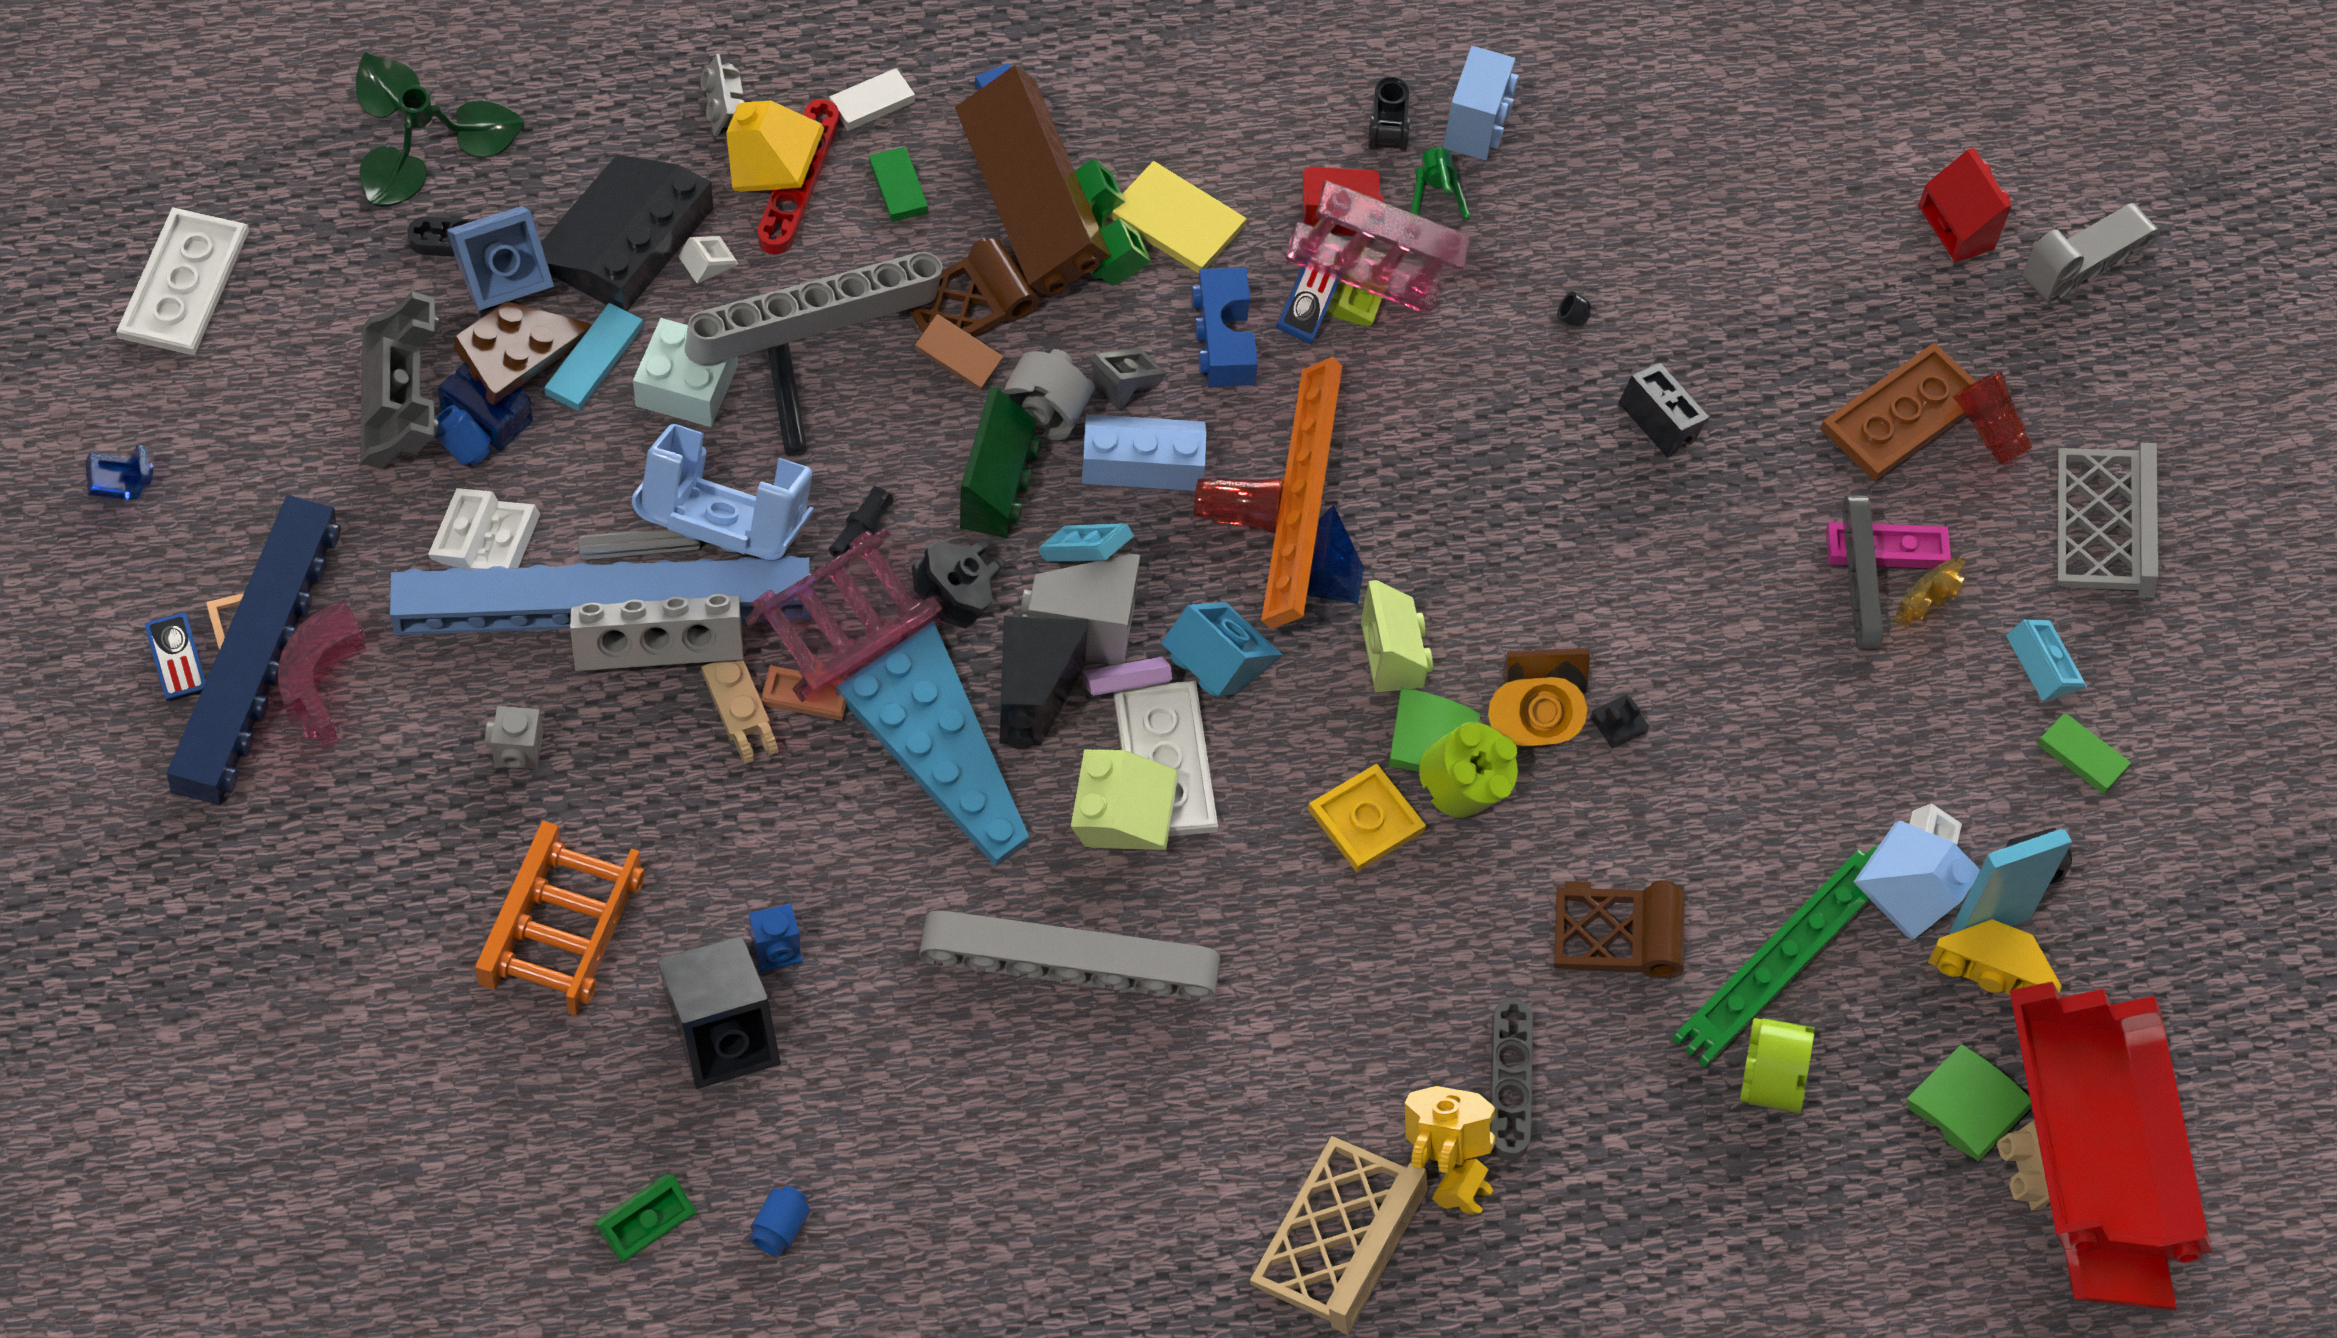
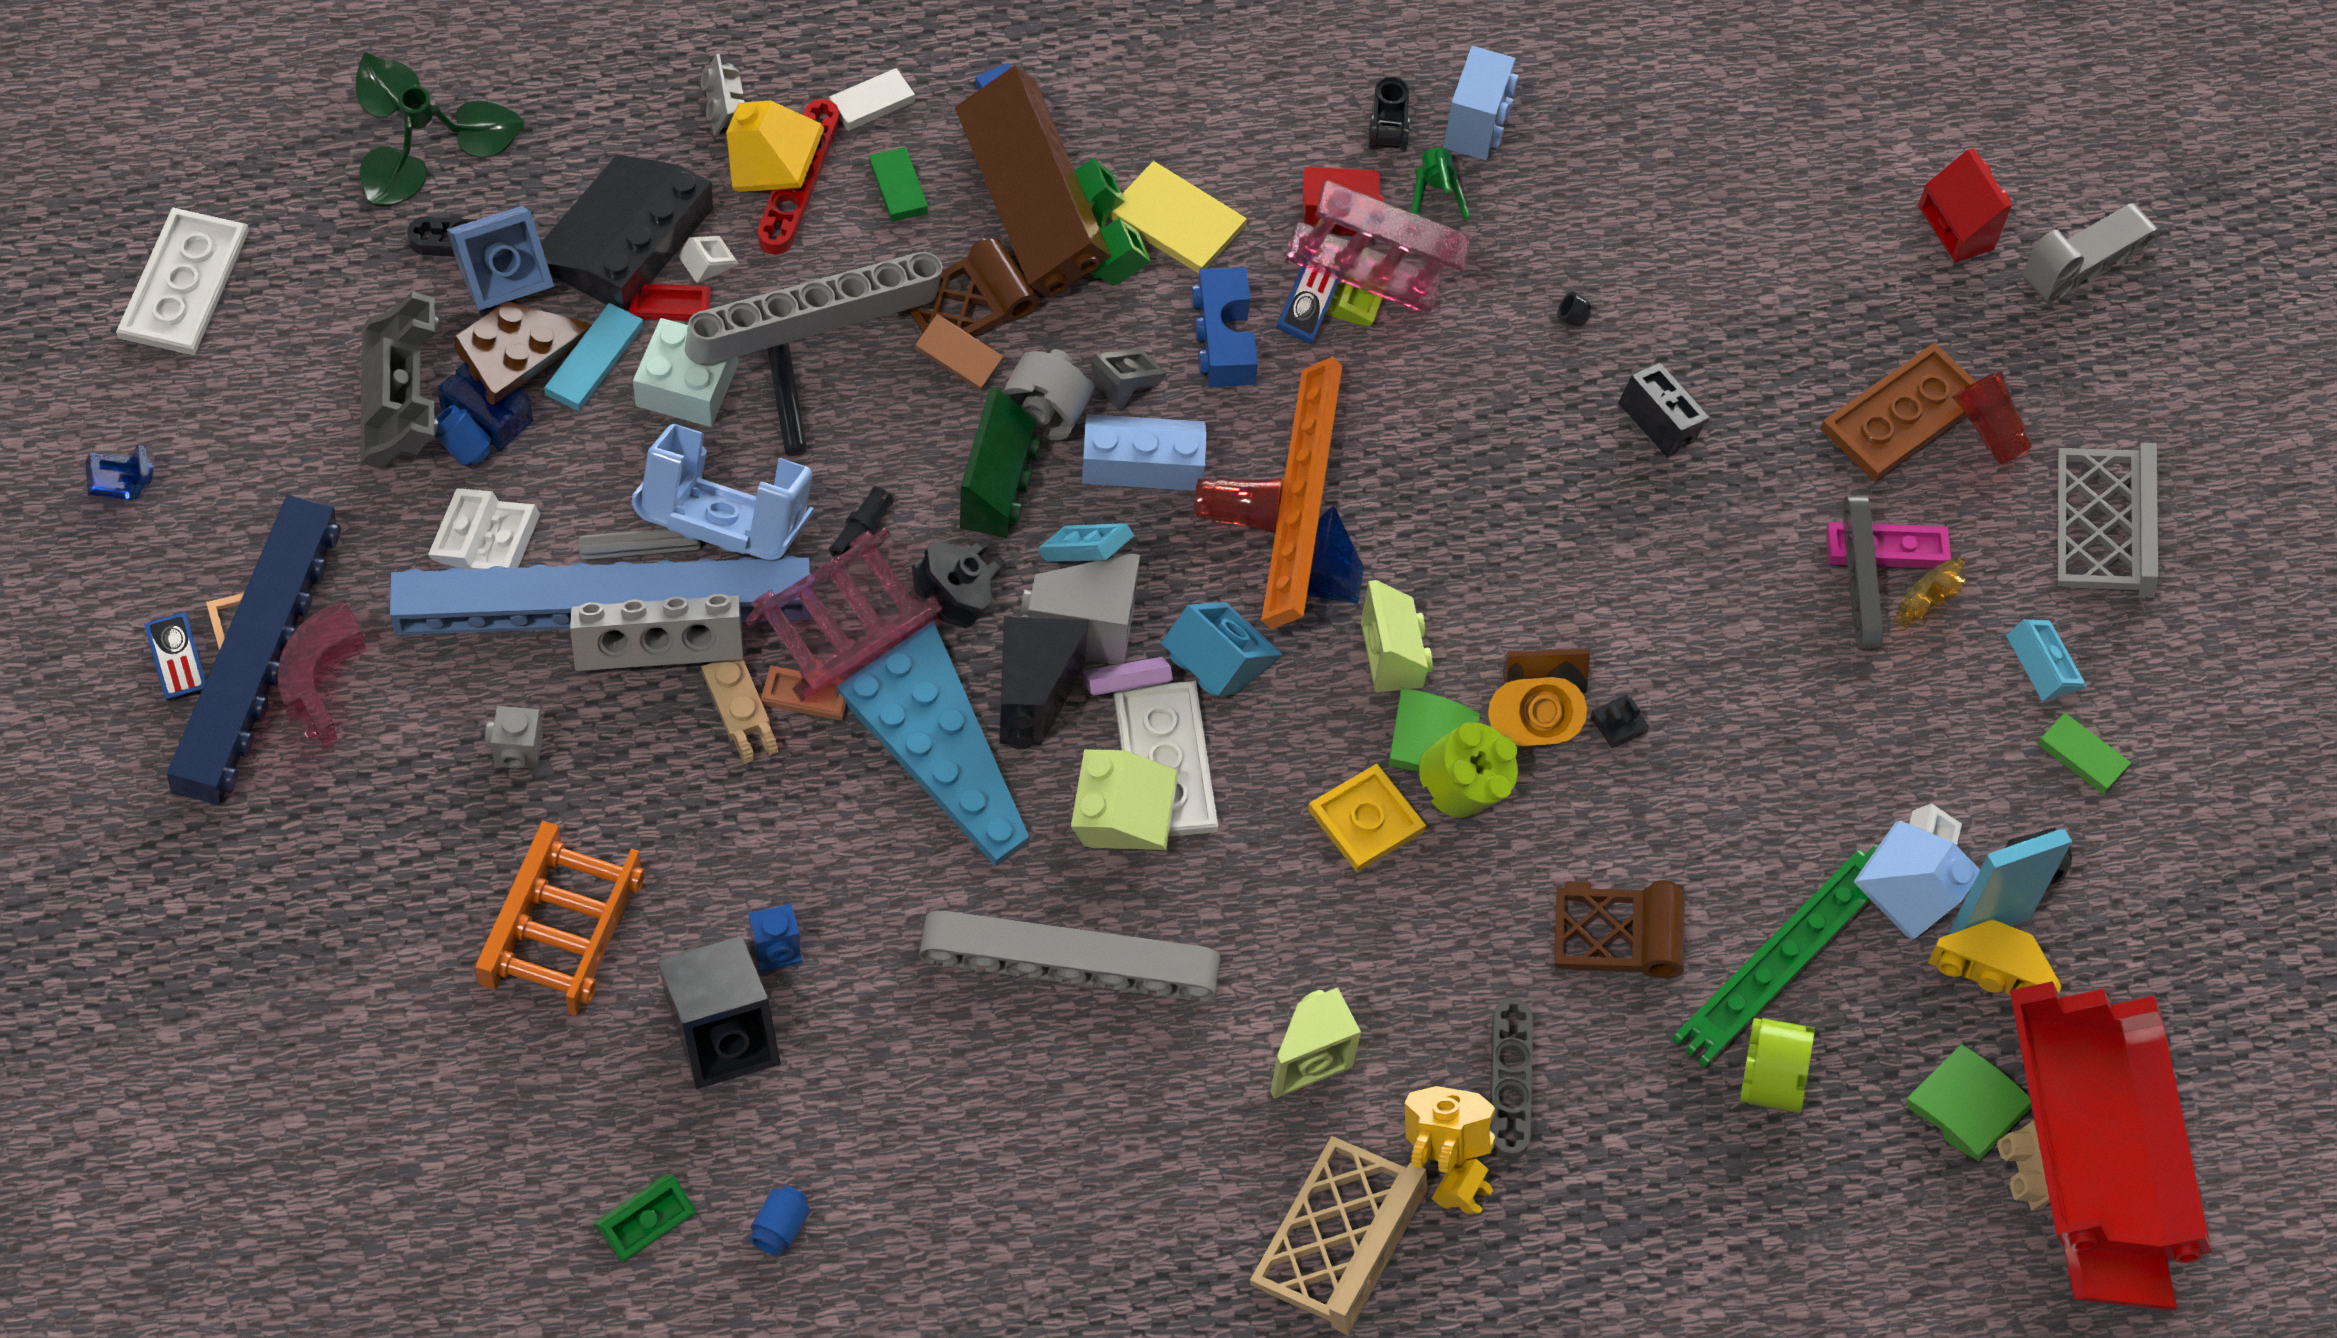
none -> red tile [629,284,711,321]
none -> yellowish green slope [1270,988,1361,1099]

